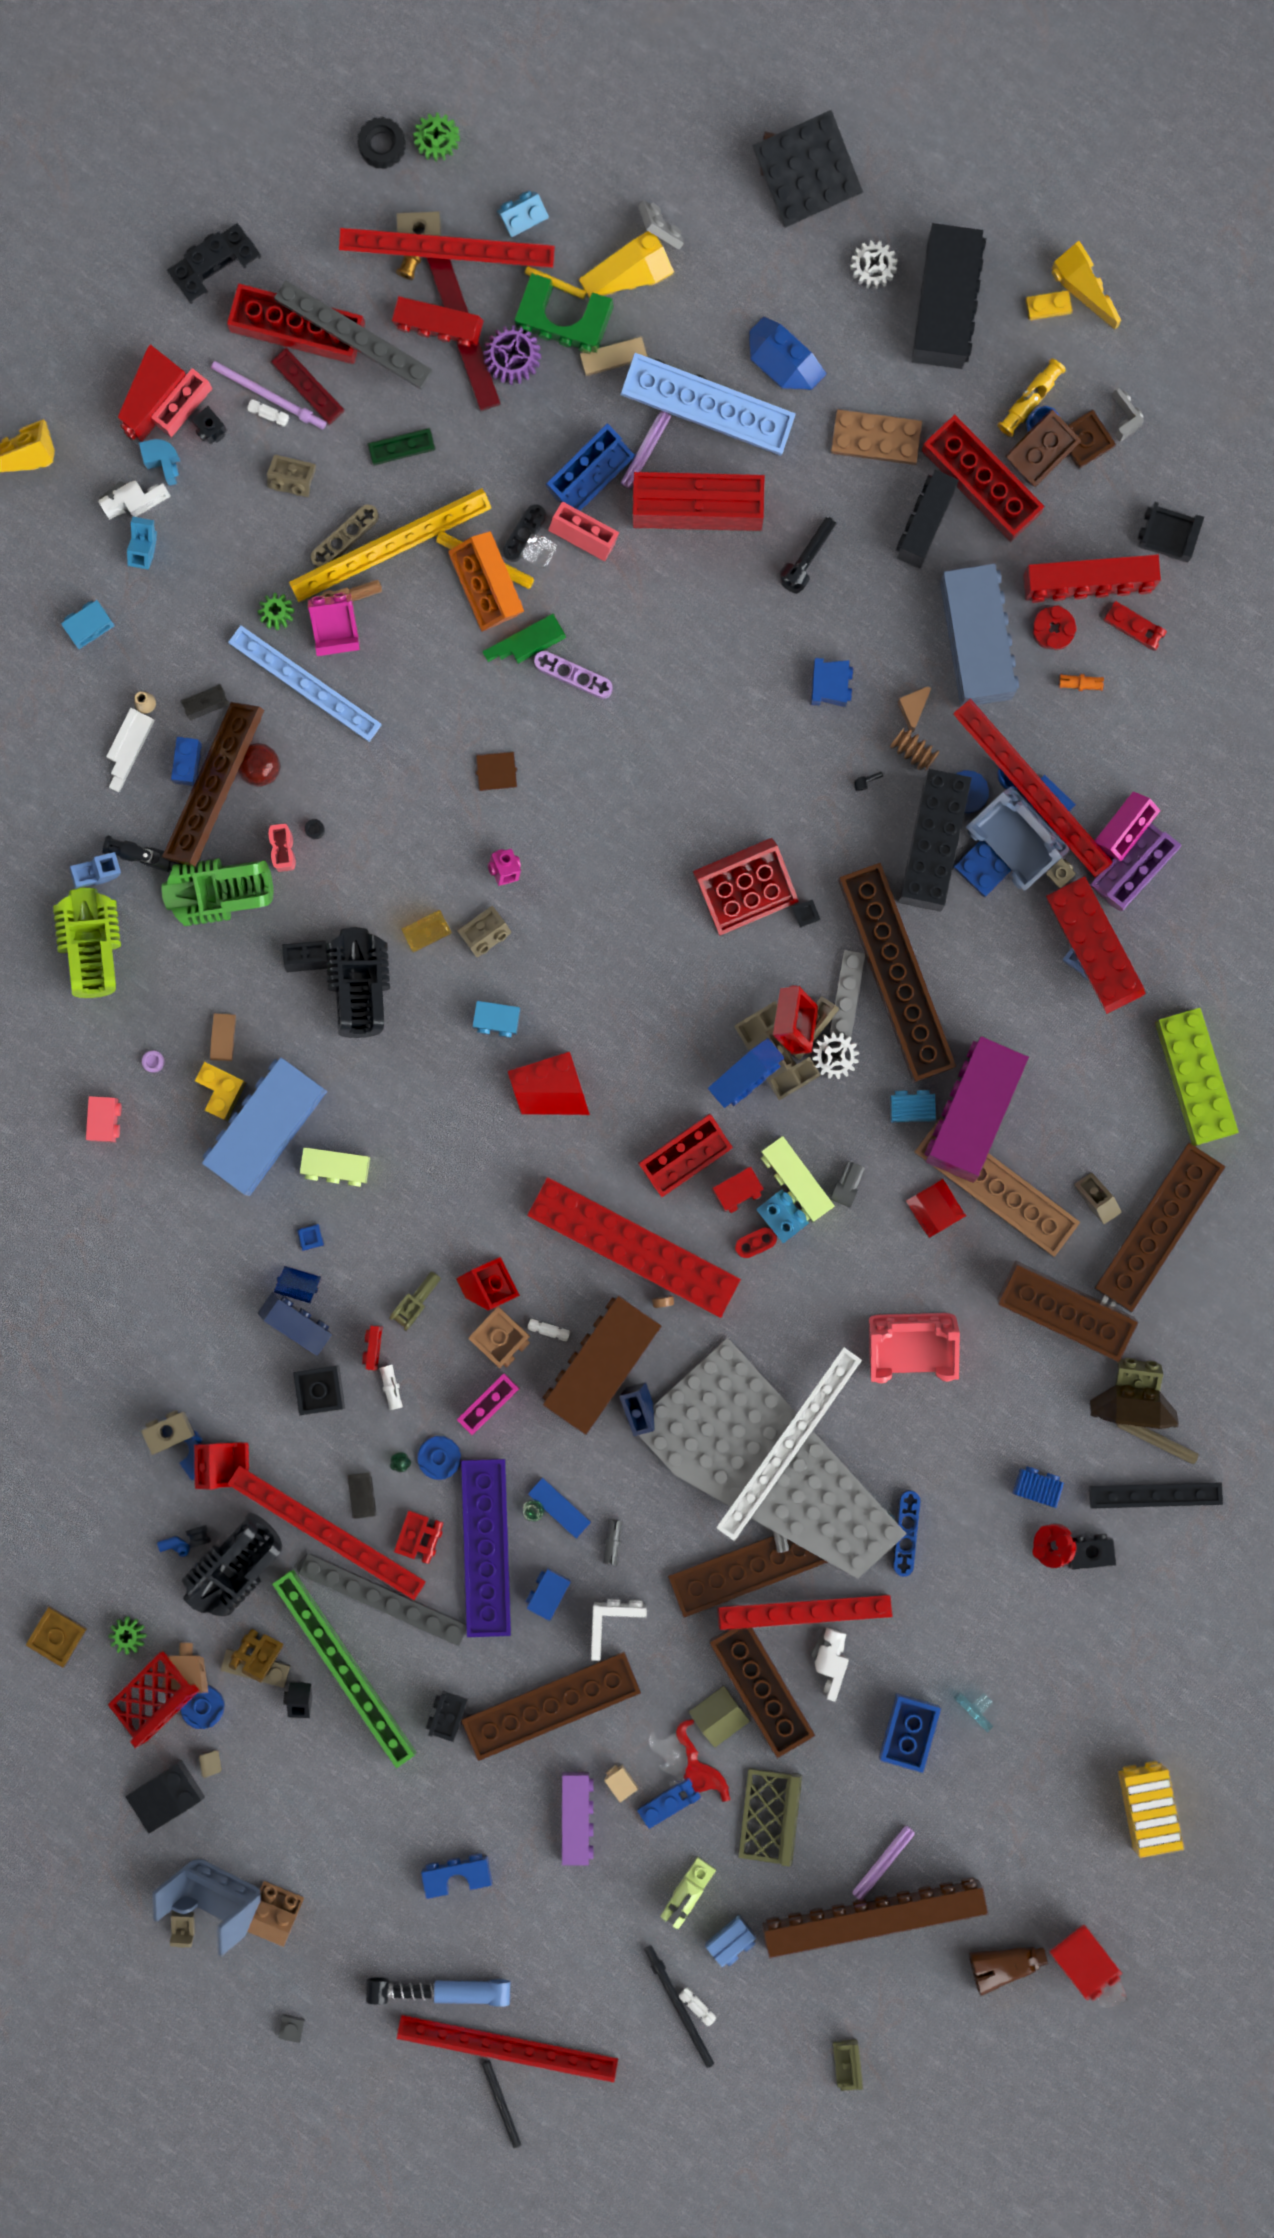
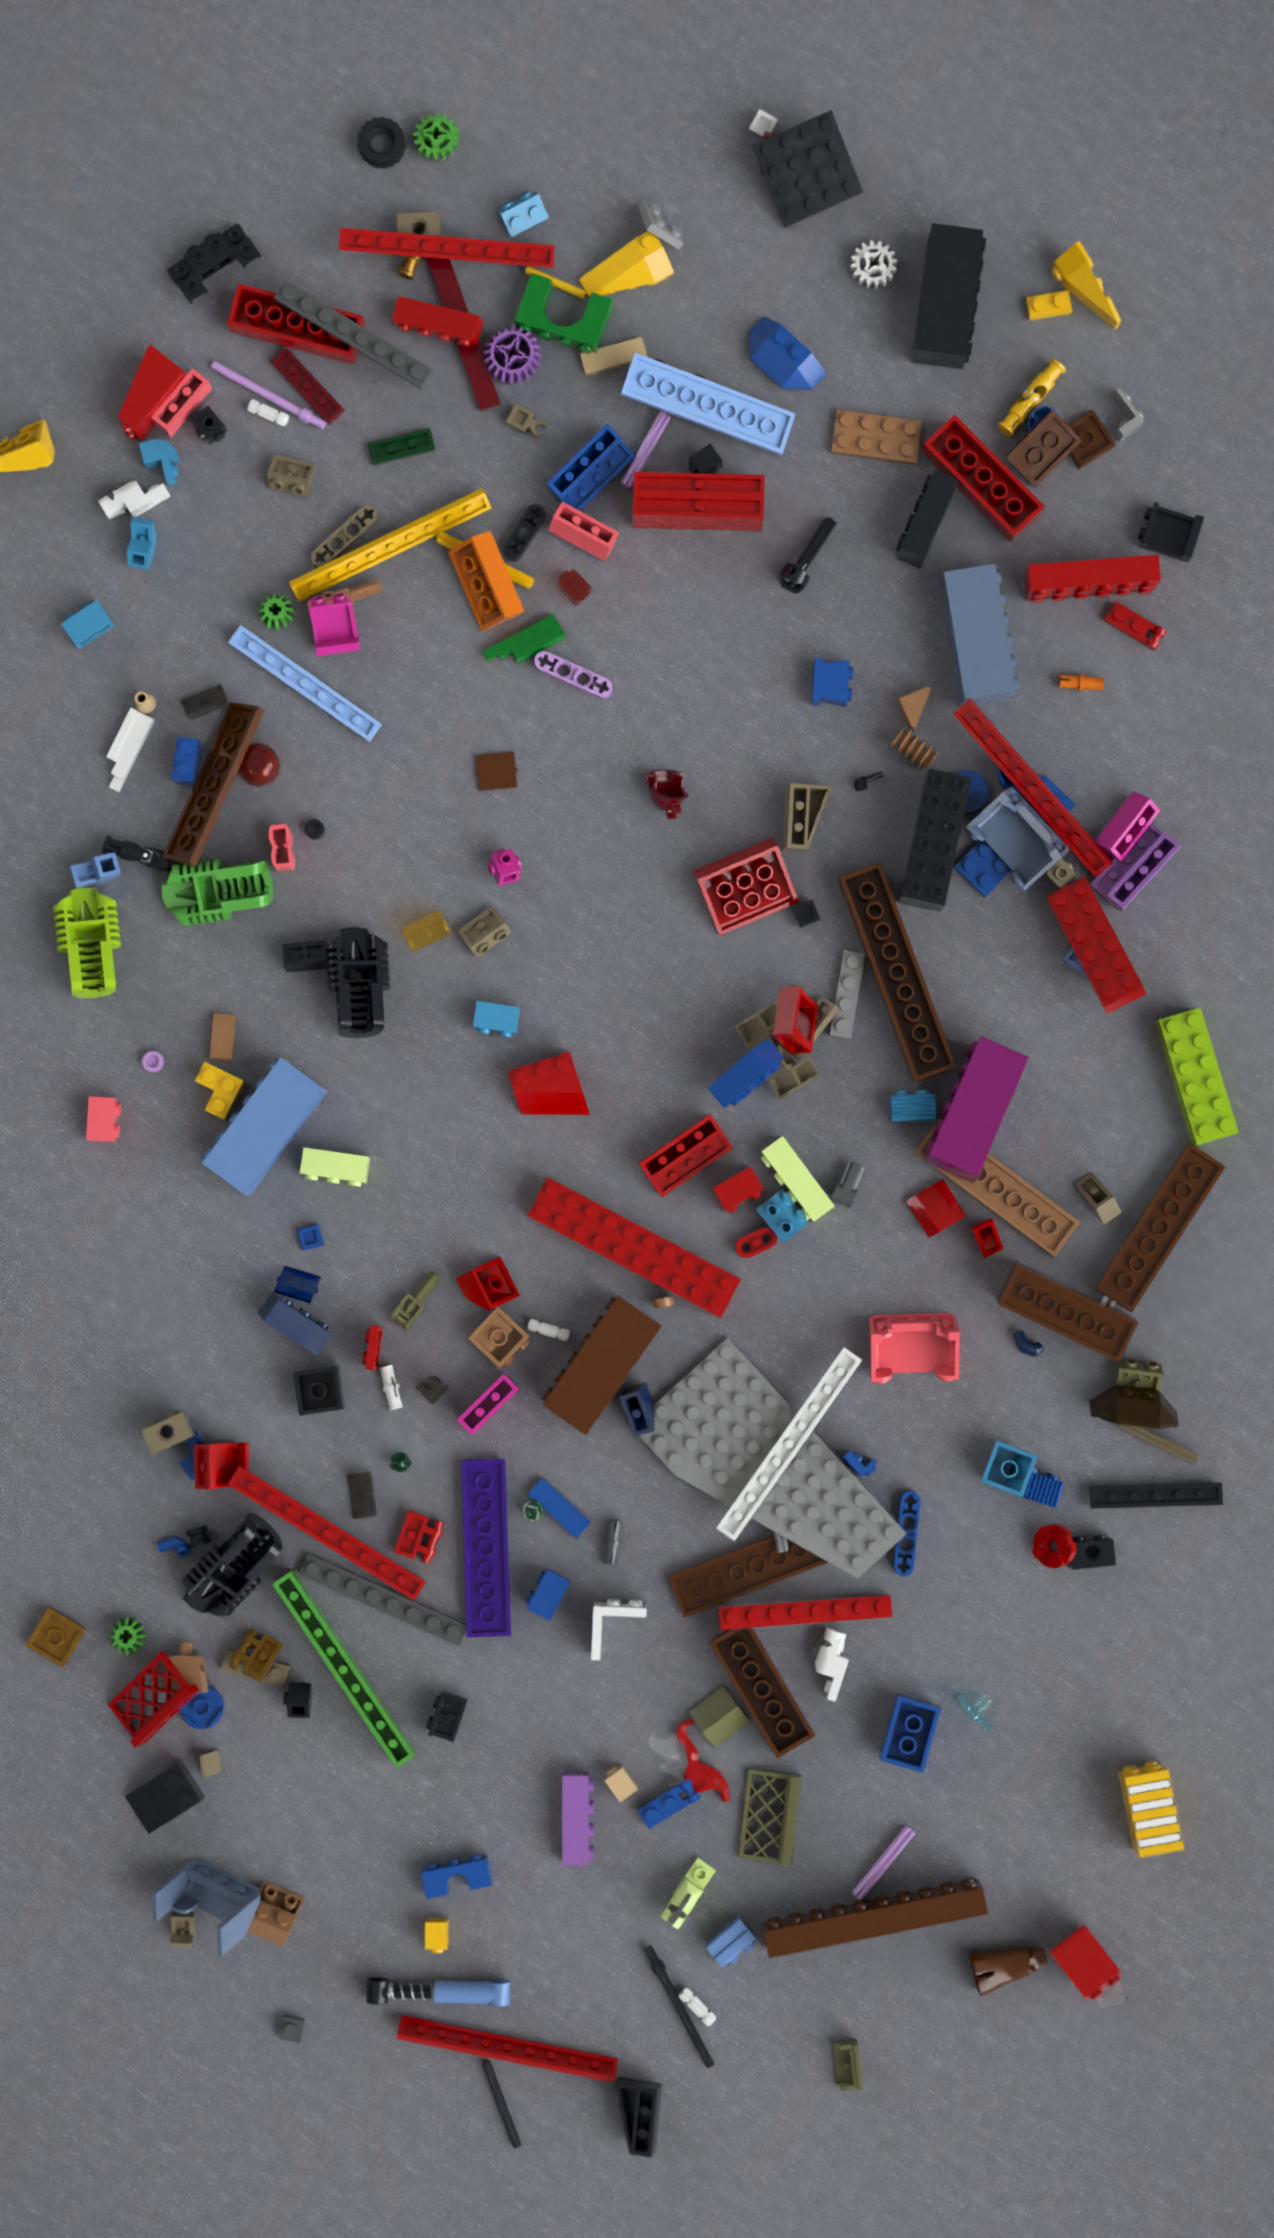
blue tile [418,1436,461,1480] -> none
reddish brown plate [461,1651,641,1761] -> none
clear panel [520,534,558,569] -> none
white gear [812,1031,859,1079] -> none
red plate [1033,606,1077,650] -> none
none -> clear smoke hinge [415,1376,450,1404]
none -> yellow brick [425,1918,449,1953]
none -> dark tan plate [506,404,546,438]
none -> clear red brick [558,569,592,607]
none -> black wedge [614,2077,662,2157]
none -> dark red helmet [645,770,689,819]
none -> black brick [688,444,723,474]
none -> white plate [749,108,778,136]
none -> dark tan wedge [782,783,833,853]
none -> blue bracket [839,1451,878,1477]
none -> red slope [969,1218,1003,1259]
none -> dark azure slope [981,1440,1038,1498]
none -> dark blue arm [1013,1330,1043,1357]

